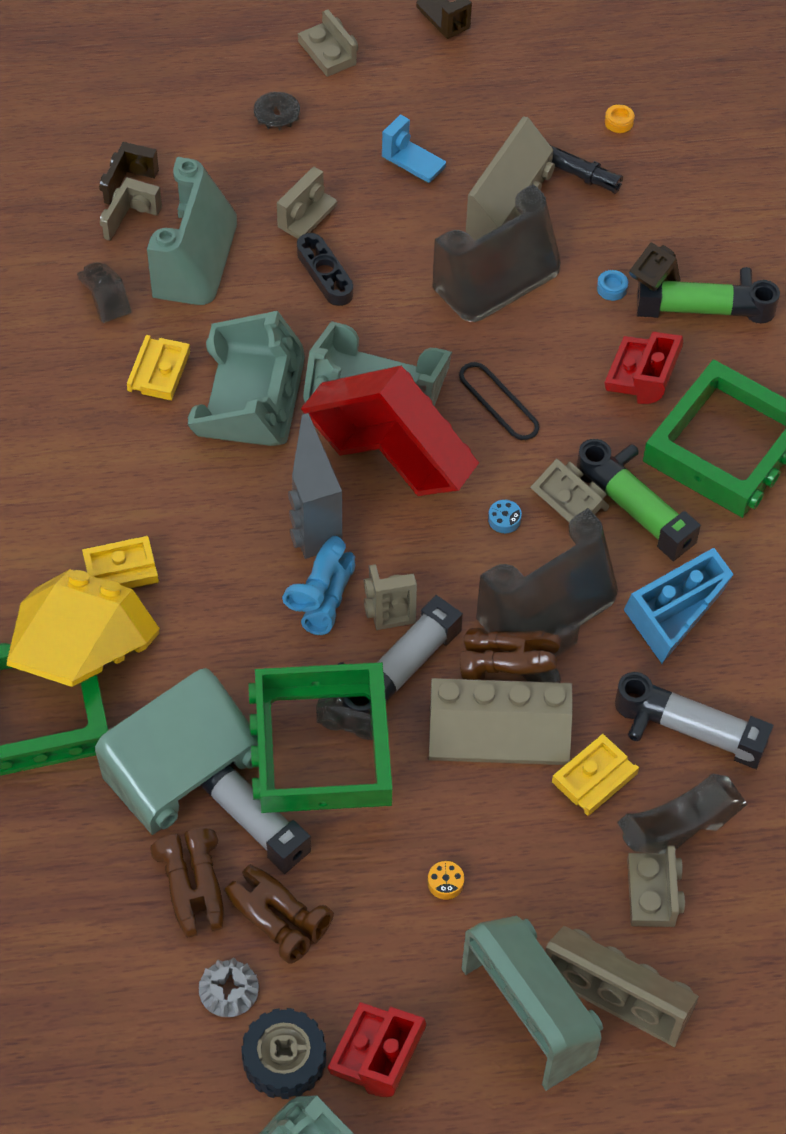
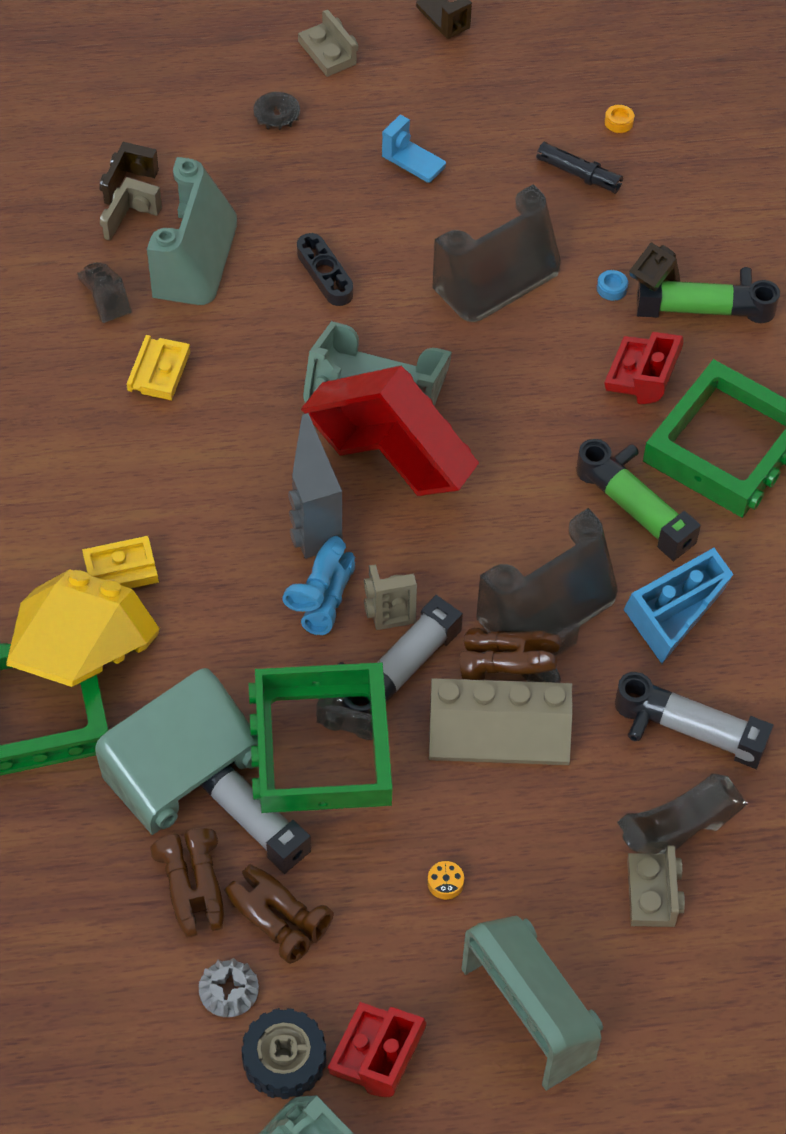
sand green windscreen [187,311,305,446] -> none
dark tan bracket [277,166,337,239] -> none
black piece [459,362,539,440] -> none
dark tan slope [465,116,555,249] -> none
dark azure tile [488,500,522,534] -> none
dark tan bracket [530,458,610,531] -> none
dark tan slope [545,926,699,1047] -> none
yellow plate [552,734,639,816] -> none

